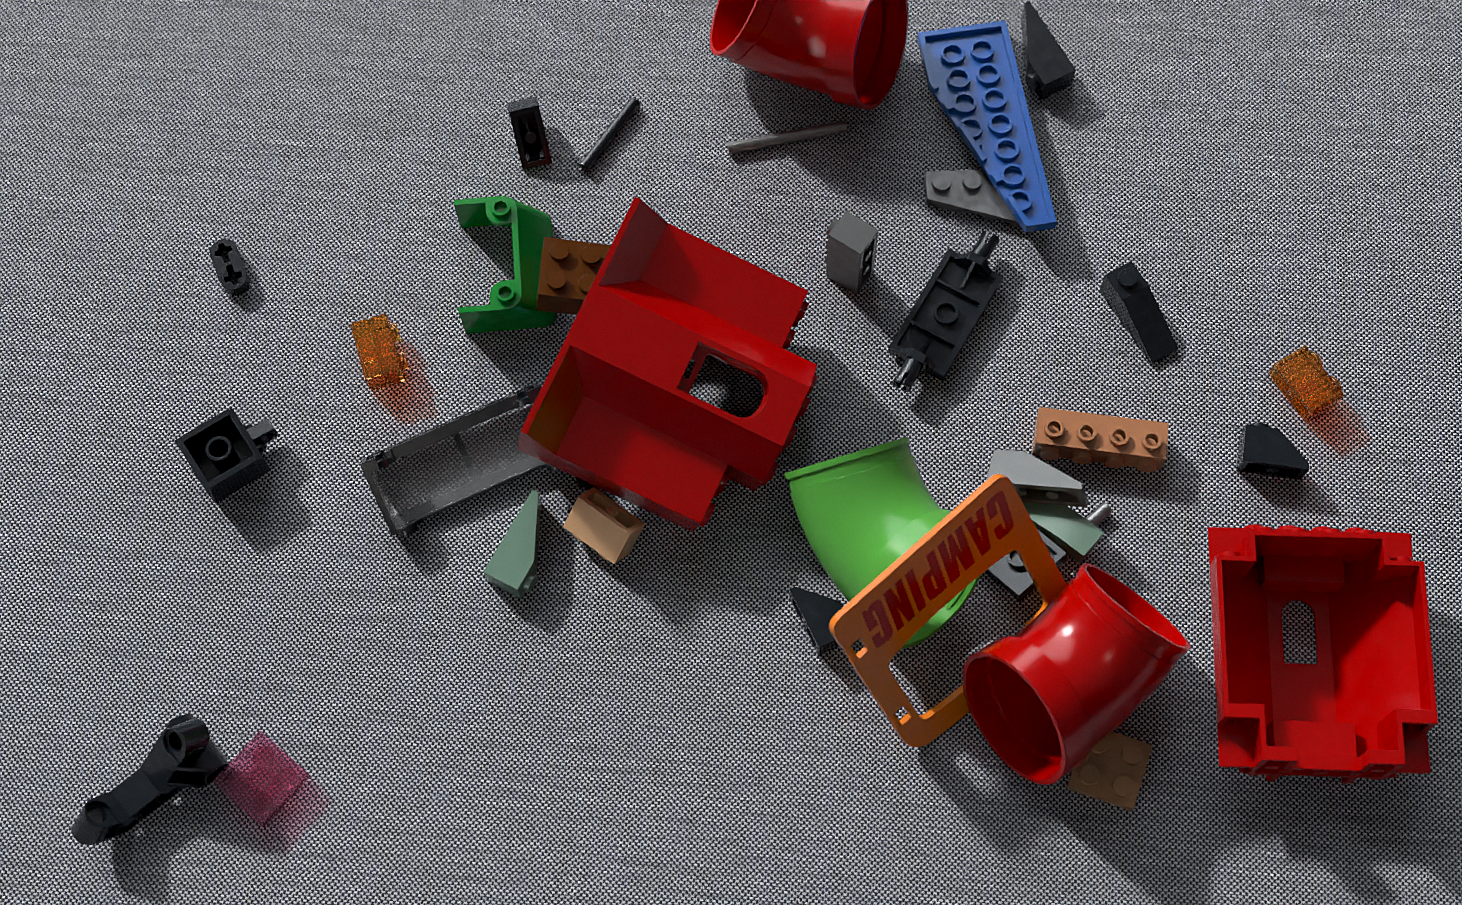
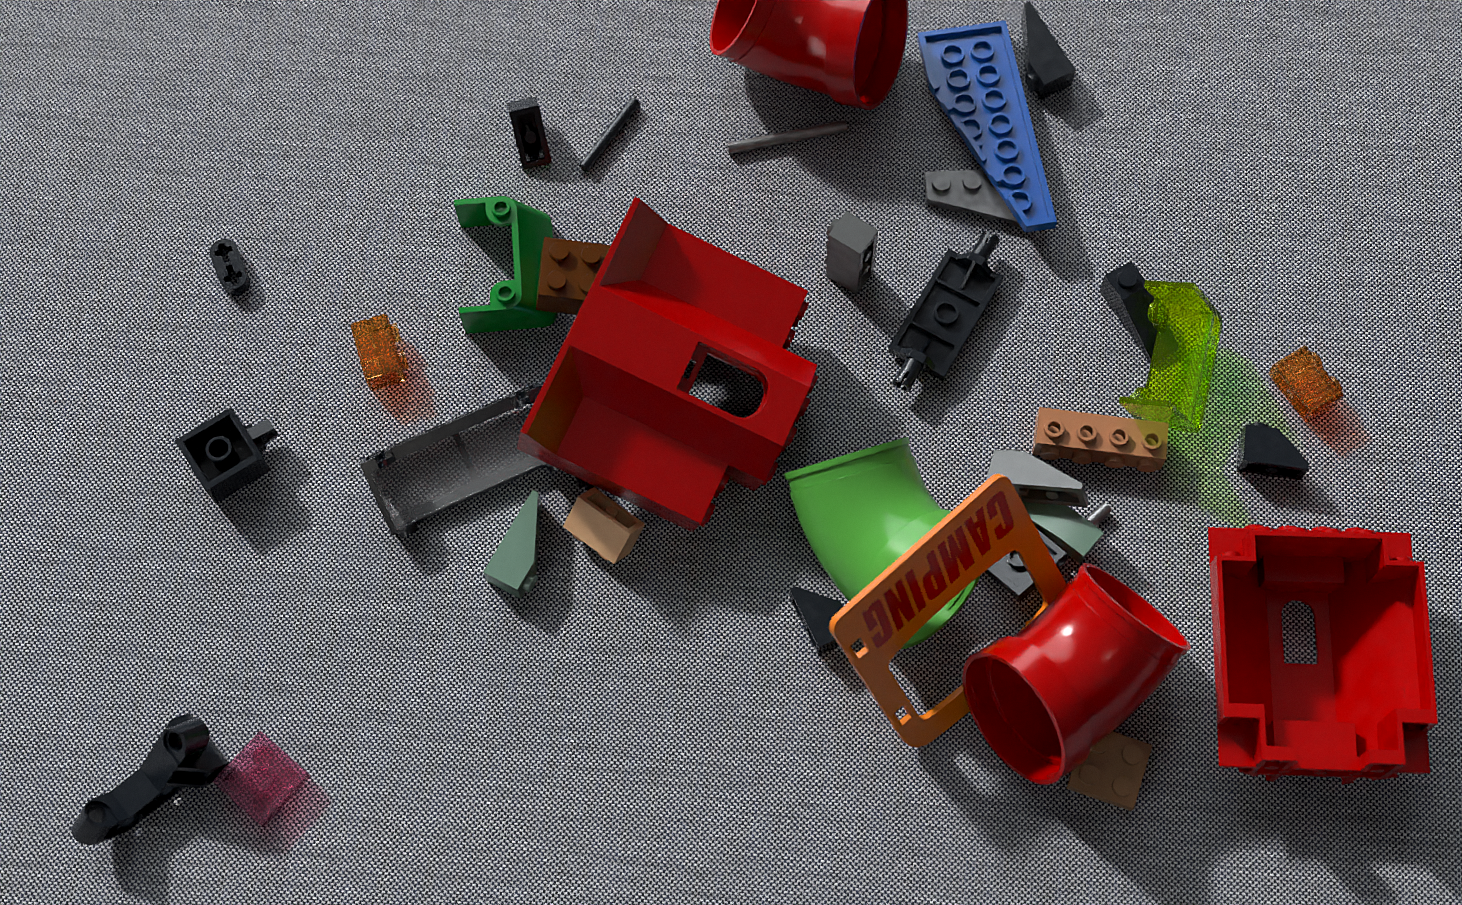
none -> clear neon green windscreen [1118,280,1222,433]

